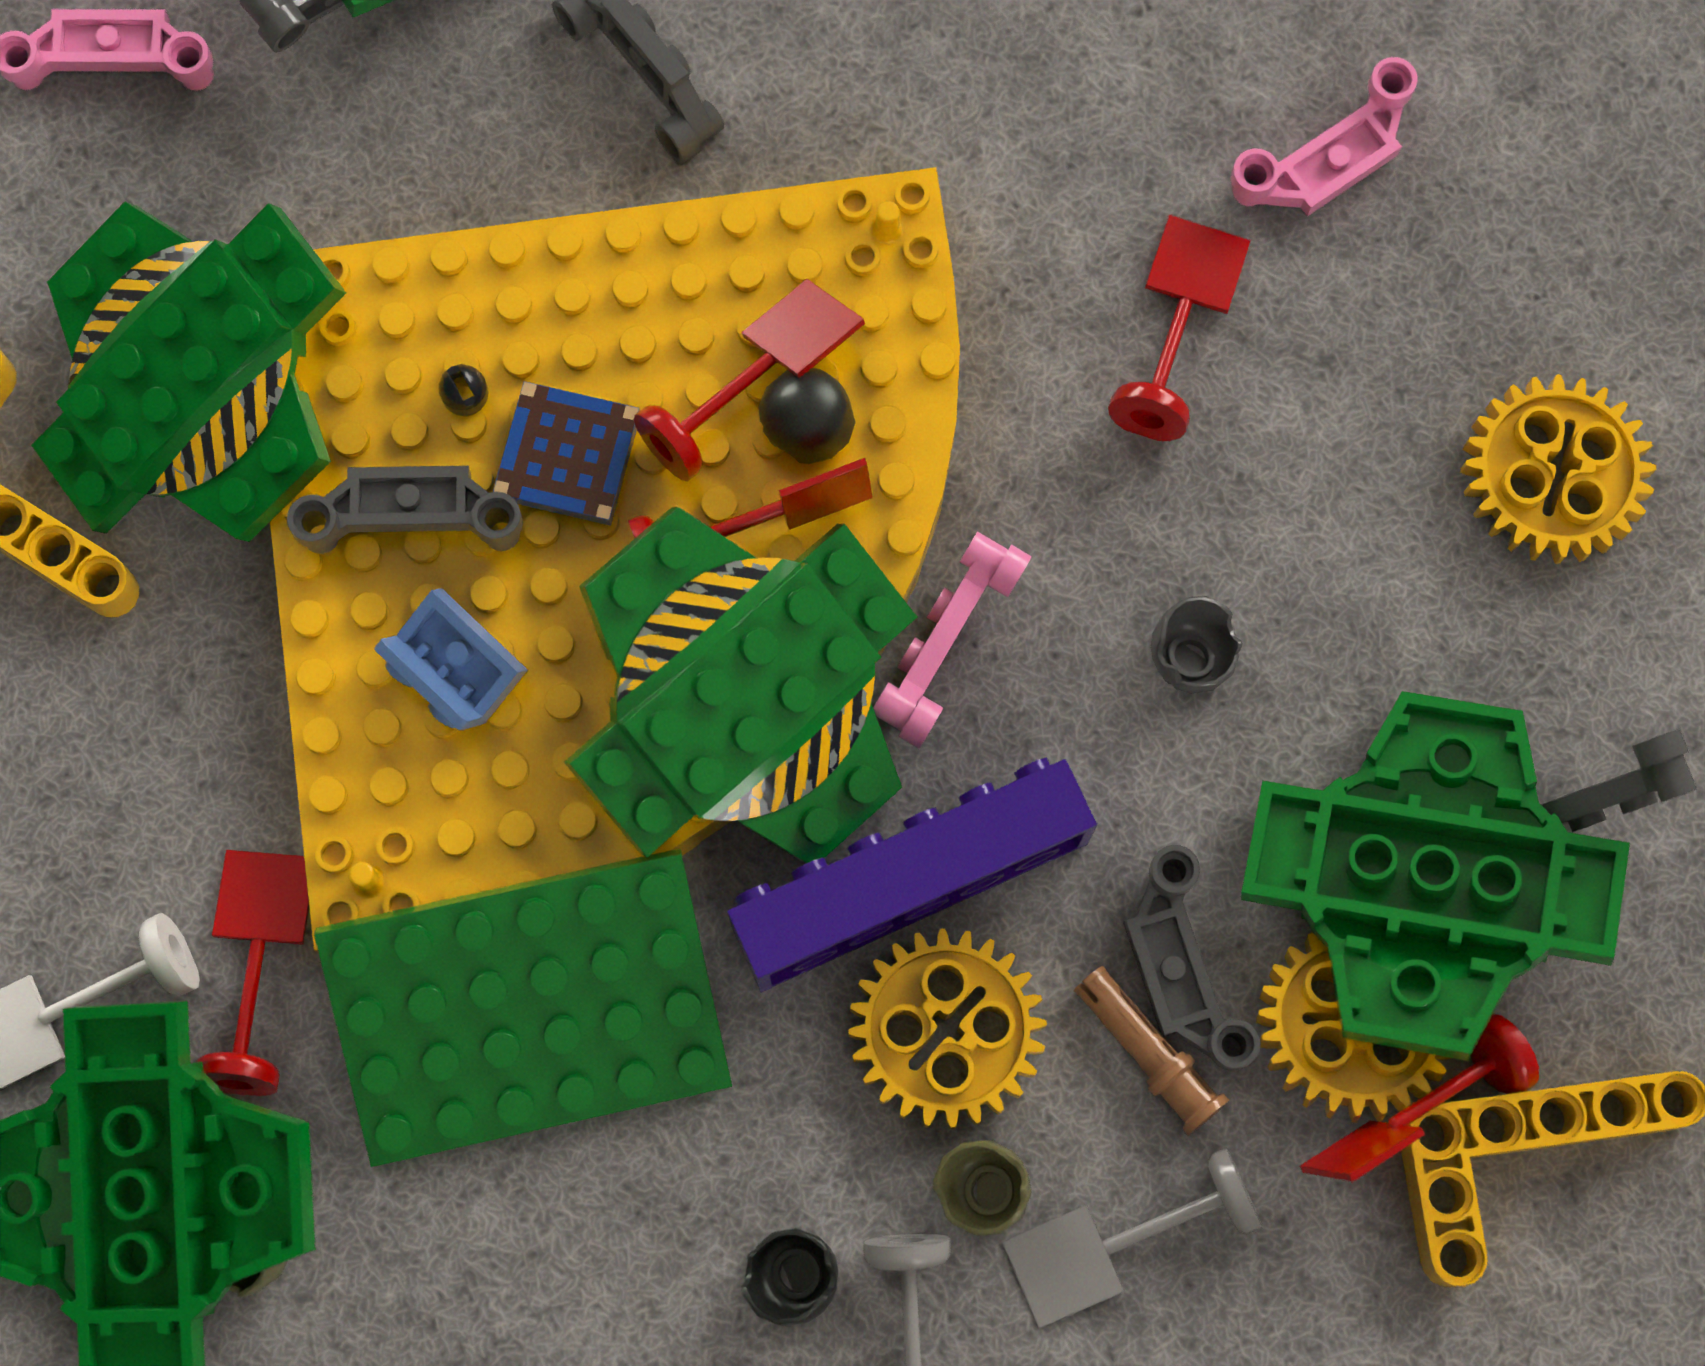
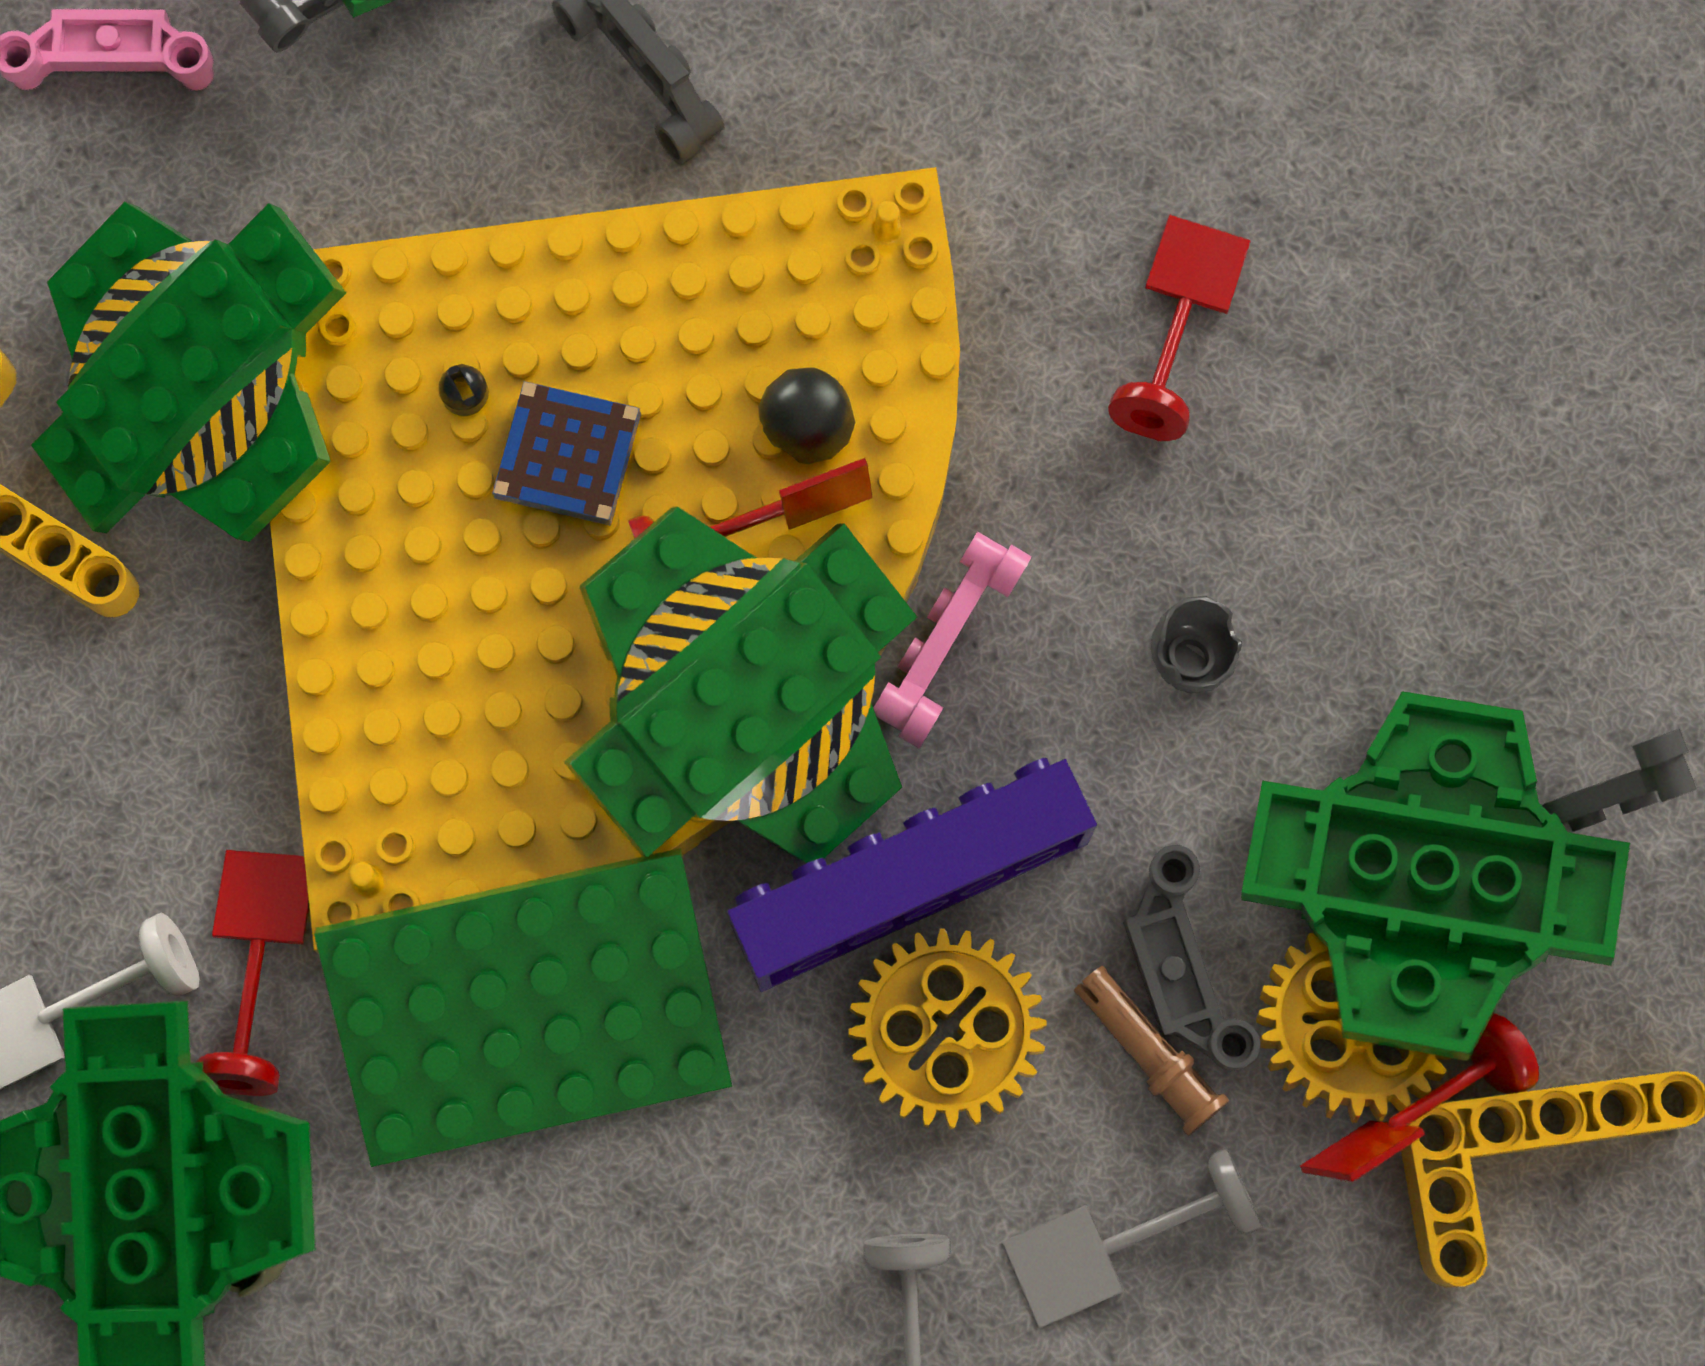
dark grey plate [287,466,523,554] -> none
medium blue bracket [374,588,528,730] -> none
piece [633,279,865,481] -> none
pearl dark grey hair [741,1228,838,1326] -> none
olive hair [933,1140,1032,1236] -> none
bright pink plate [1231,57,1418,216] -> none
yellow gear [1460,374,1656,564] -> none

